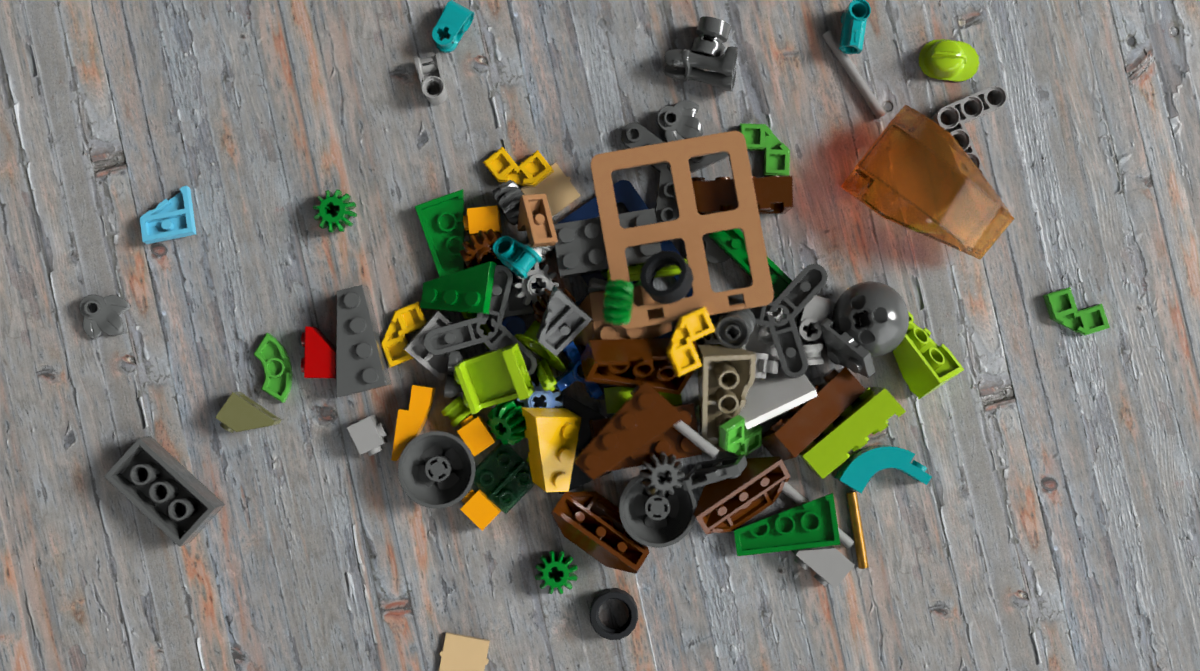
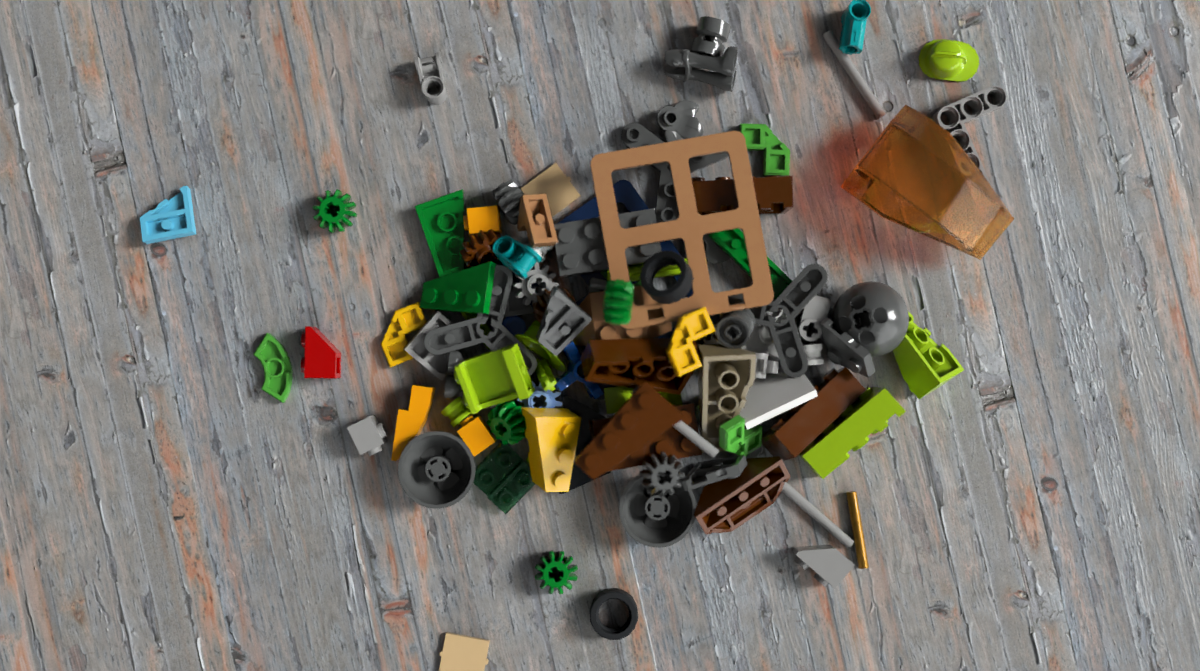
dark grey plate [80,294,131,340] -> none
dark grey brick [104,436,225,547] -> none
olive slope [215,392,282,433] -> none
dark grey wedge [336,285,392,398] -> none
teal piece [432,0,474,53] -> none
light orange brick [460,488,502,531] -> none
yellow tile [483,147,554,187] -> none
reddish brown wedge [551,491,649,574] -> none
green wing [734,493,840,556] -> none
teal arch [834,445,932,493] -> none
bright green tile [1043,287,1110,336] -> none

